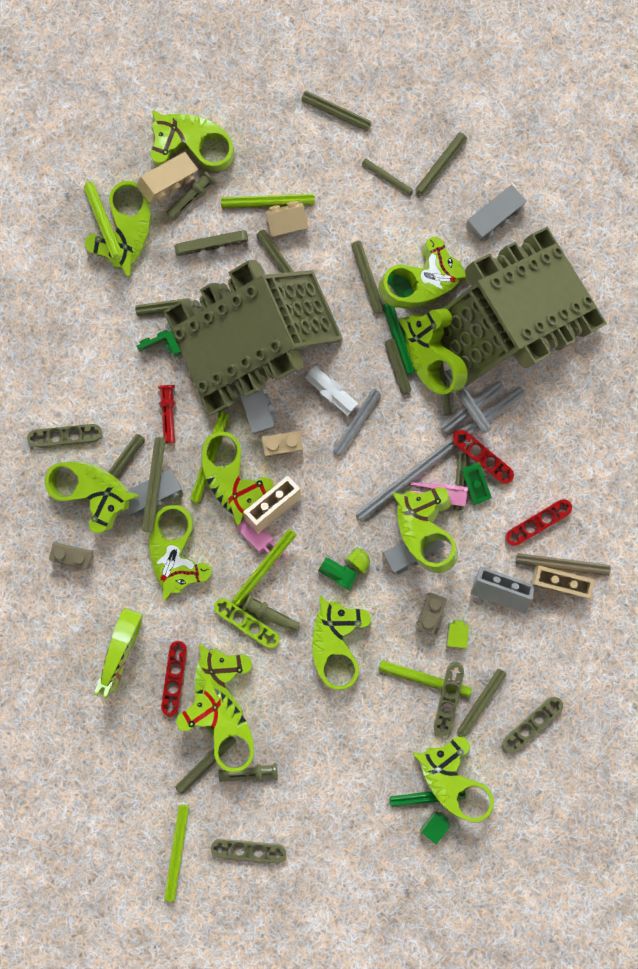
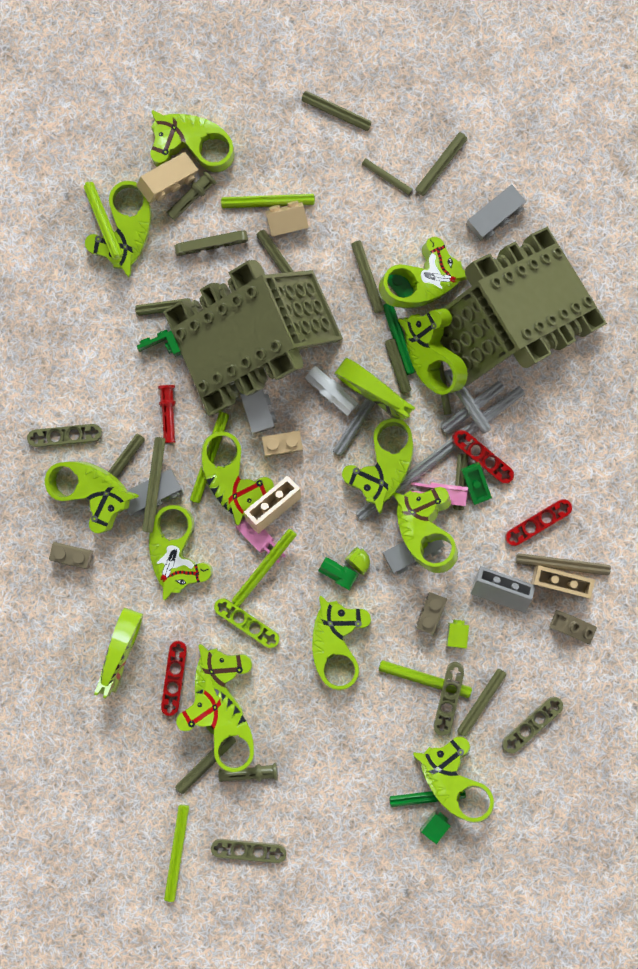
olive pin [242,594,300,634] -> none
none -> lime animal [334,358,415,421]
none -> lime animal [342,418,414,514]
none -> dark tan bracket [549,610,597,644]

